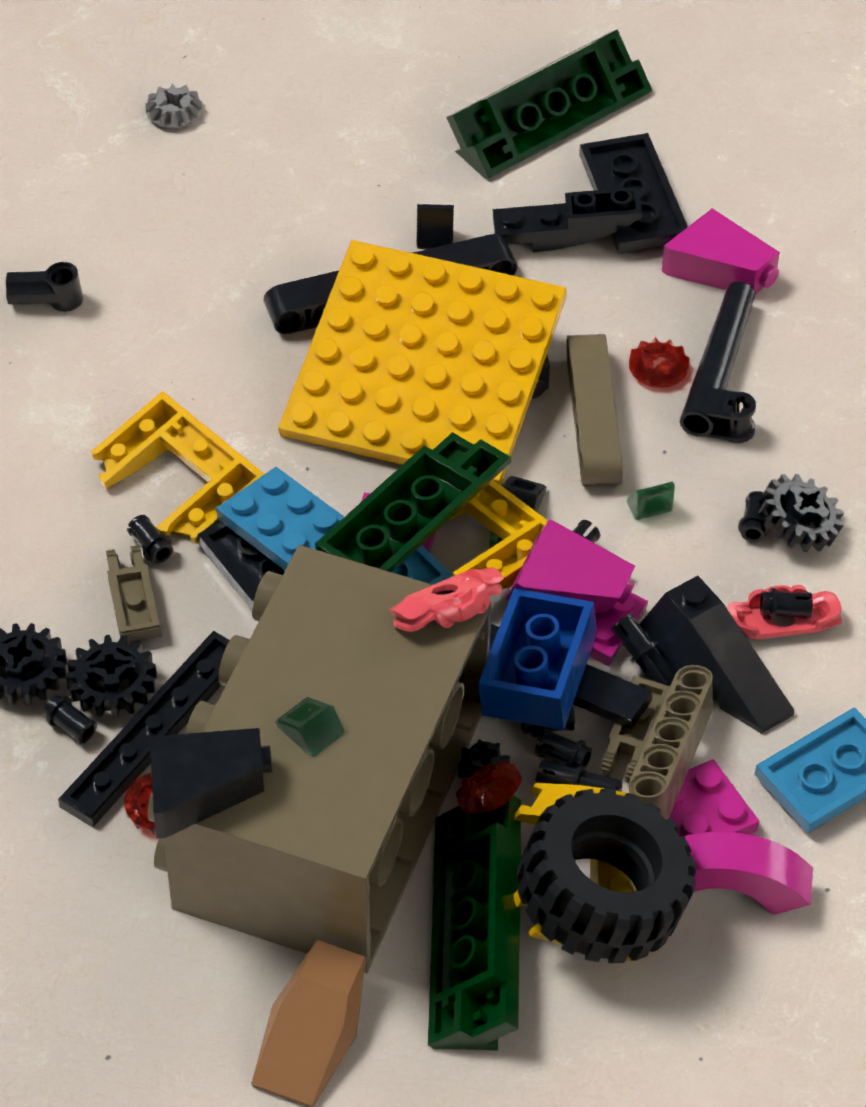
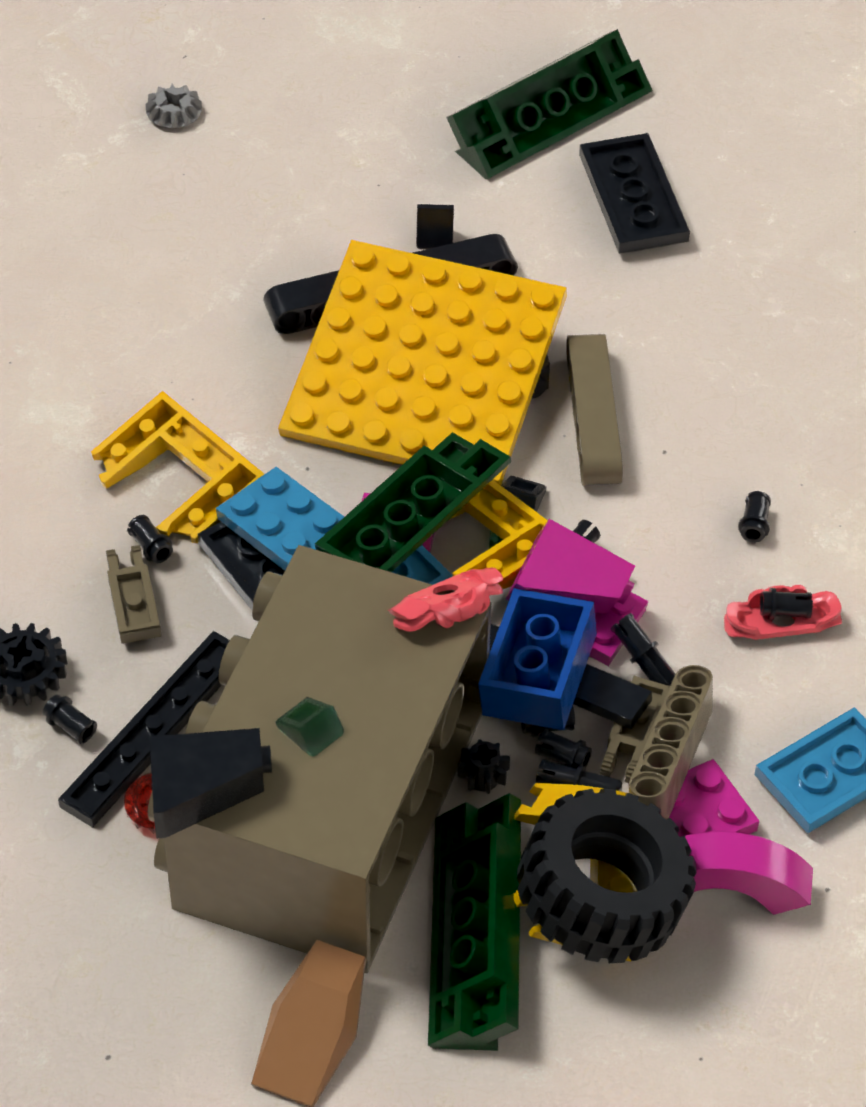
black piece [5,262,83,312] -> none
black gear [66,635,157,719] -> none
clear red gear [455,761,522,814] -> none
black slope [492,187,642,253] -> none
clear green slope [627,481,675,520] -> none
clear red gear [629,337,689,388] -> none
black wedge [639,575,795,734] -> none
dark pink slope [661,208,780,294] -> none
black axle [679,282,756,443] -> none
black gear [758,474,844,552] -> none

